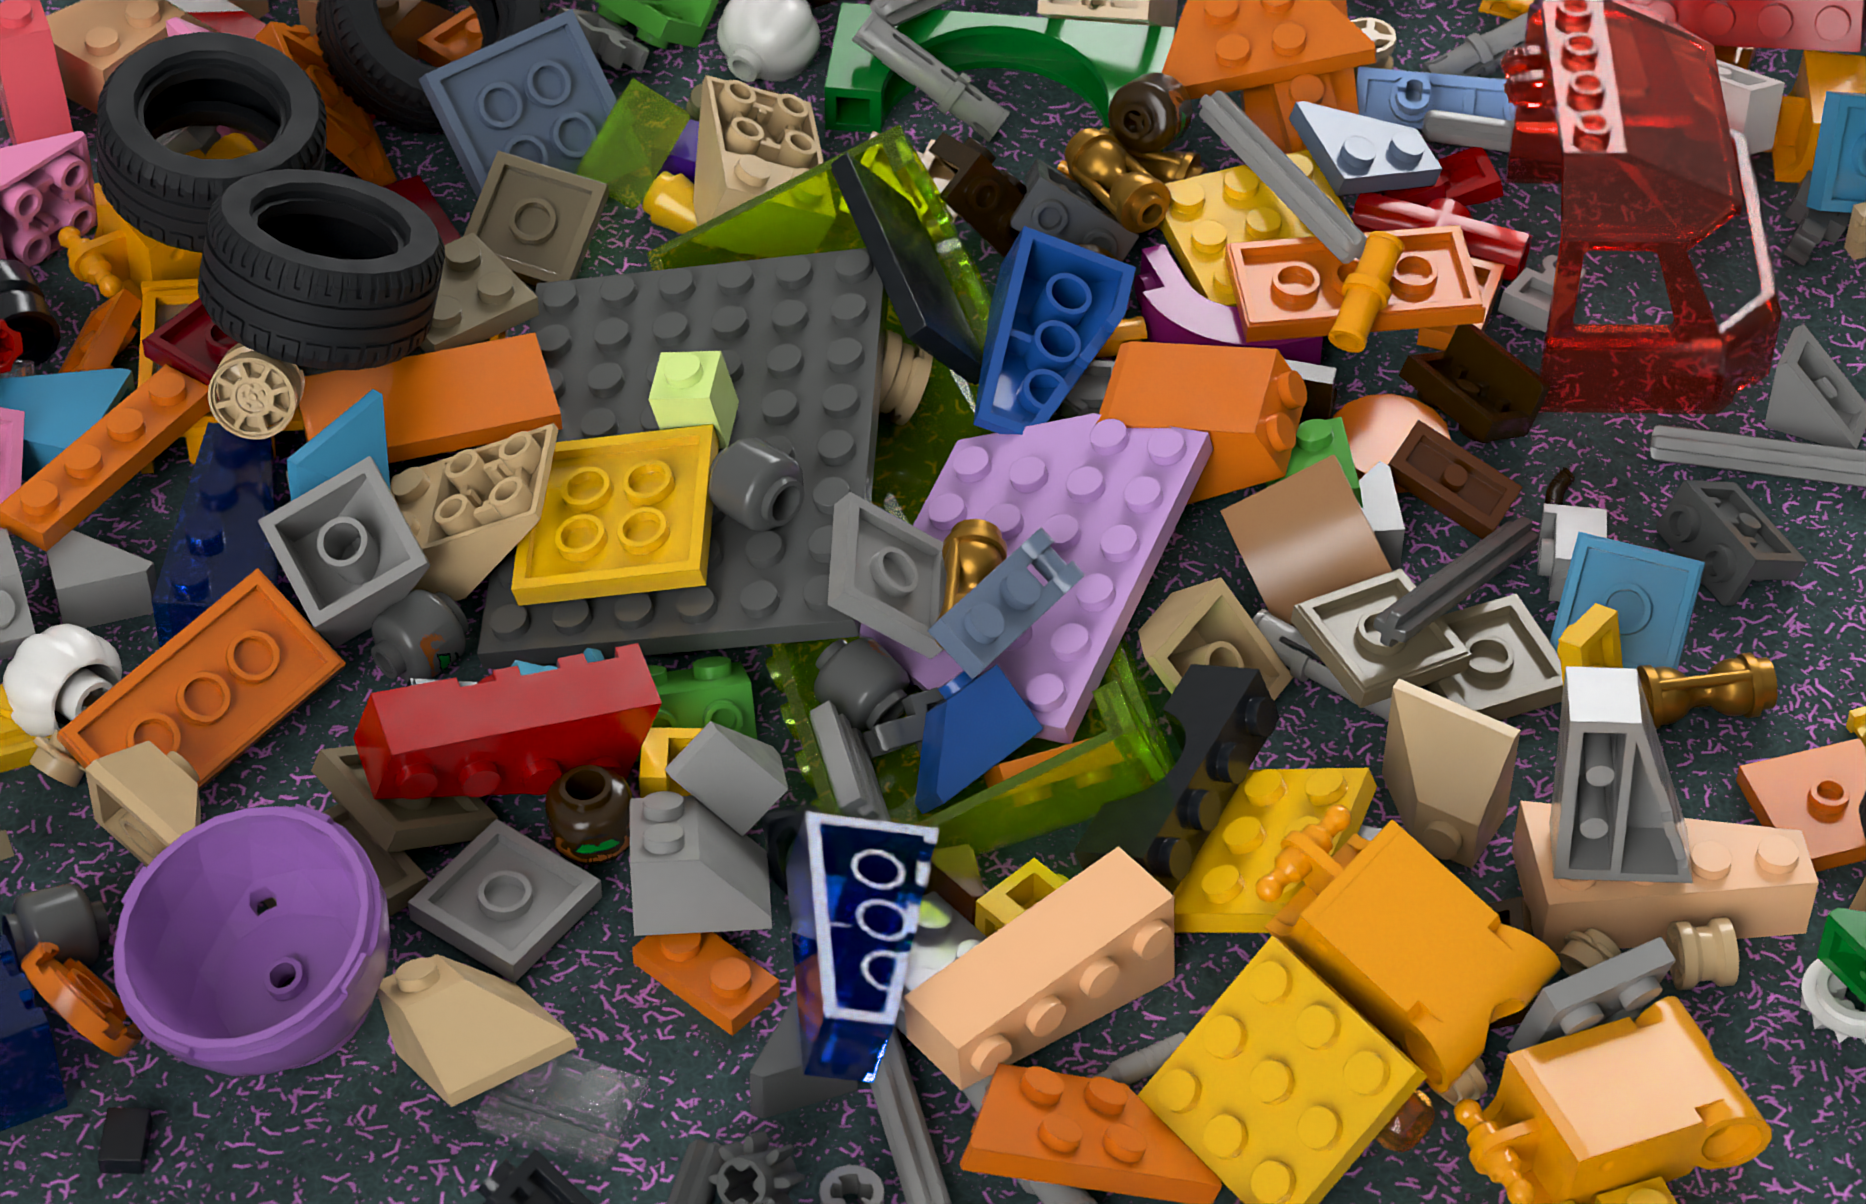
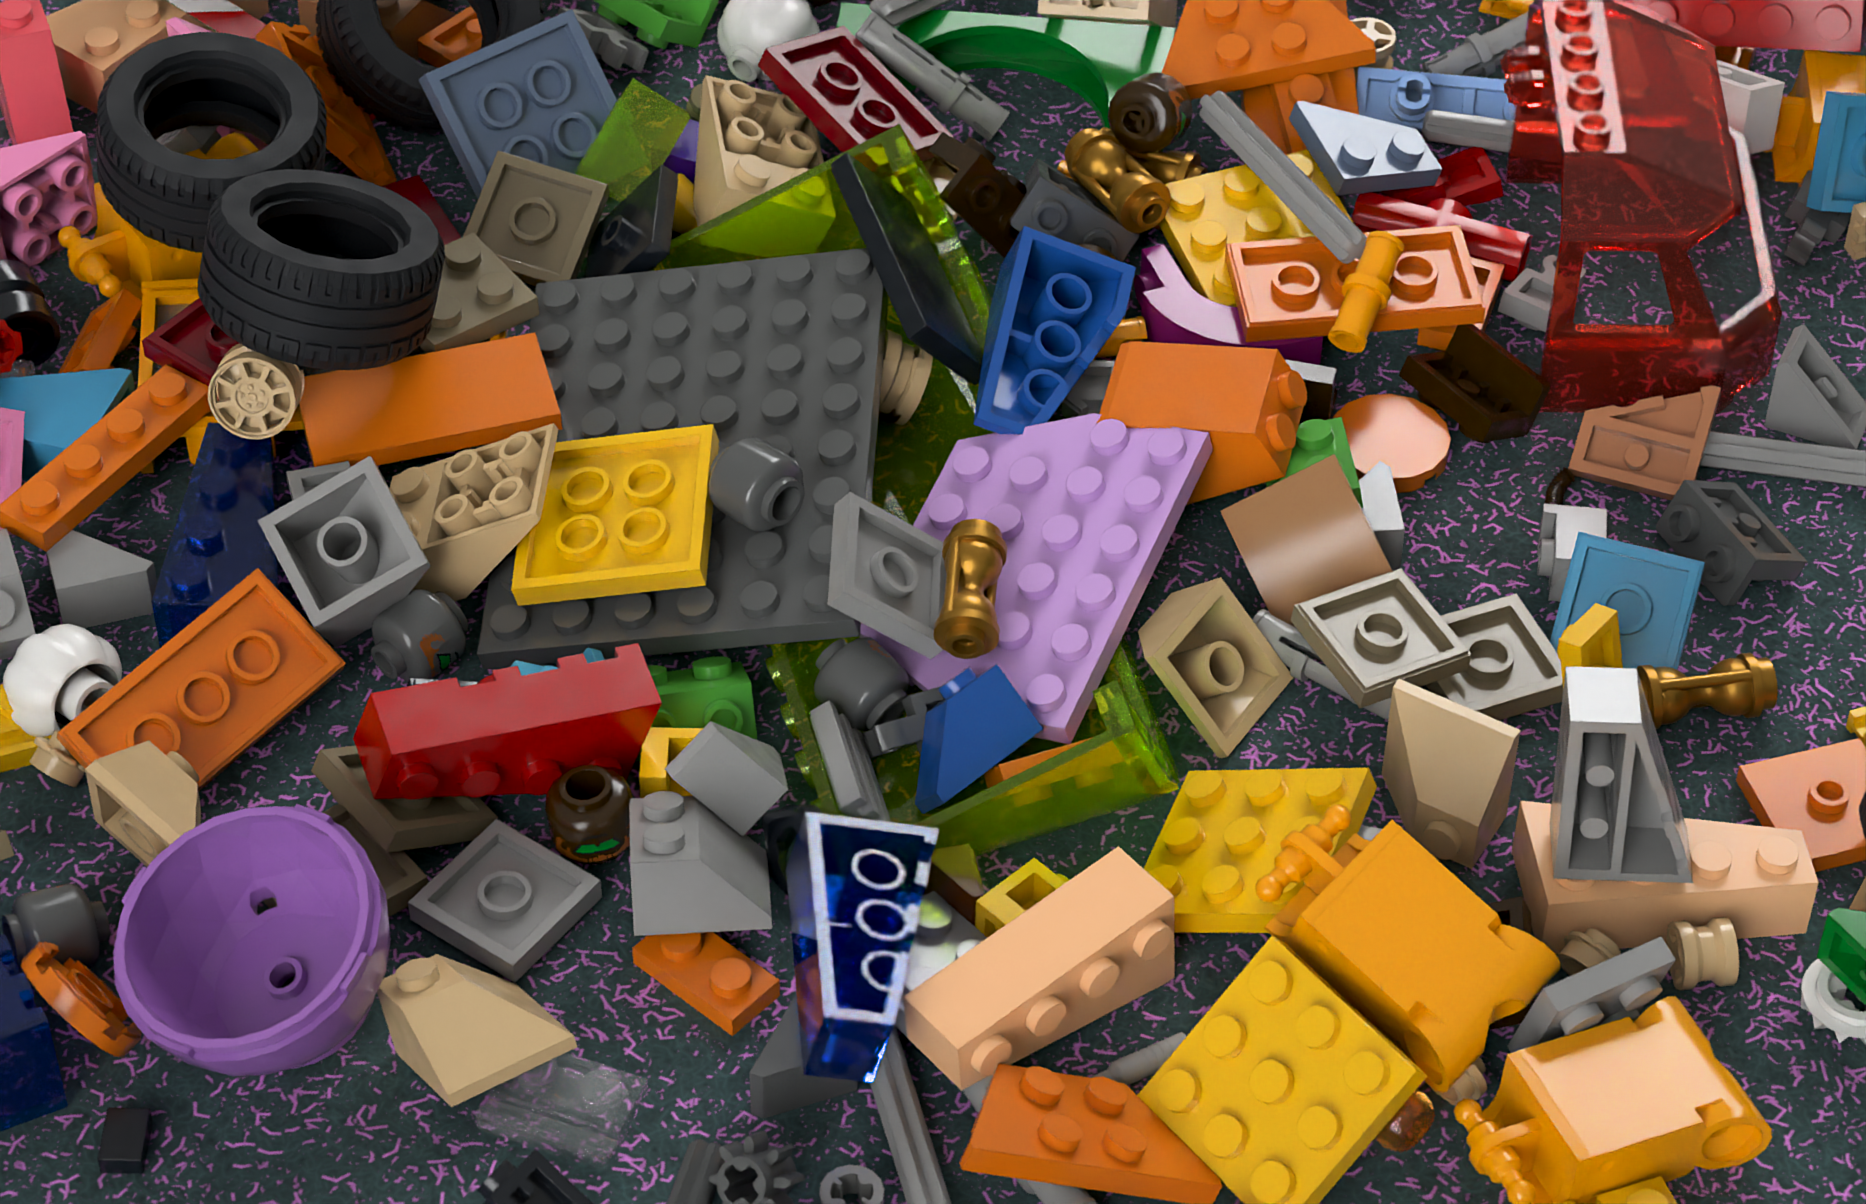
dark azure slope [287,389,391,501] -> none
yellowish green brick [649,351,739,449] -> none
sand blue plate [927,527,1086,679] -> none
black arch [1074,664,1280,895] -> none
dark grey axle [1373,516,1539,647] -> none
reddish brown plate [1388,419,1523,540] -> none
none -> black plate [584,164,678,278]
none -> dark red plate [757,26,954,176]
none -> nougat wing [1568,385,1721,500]

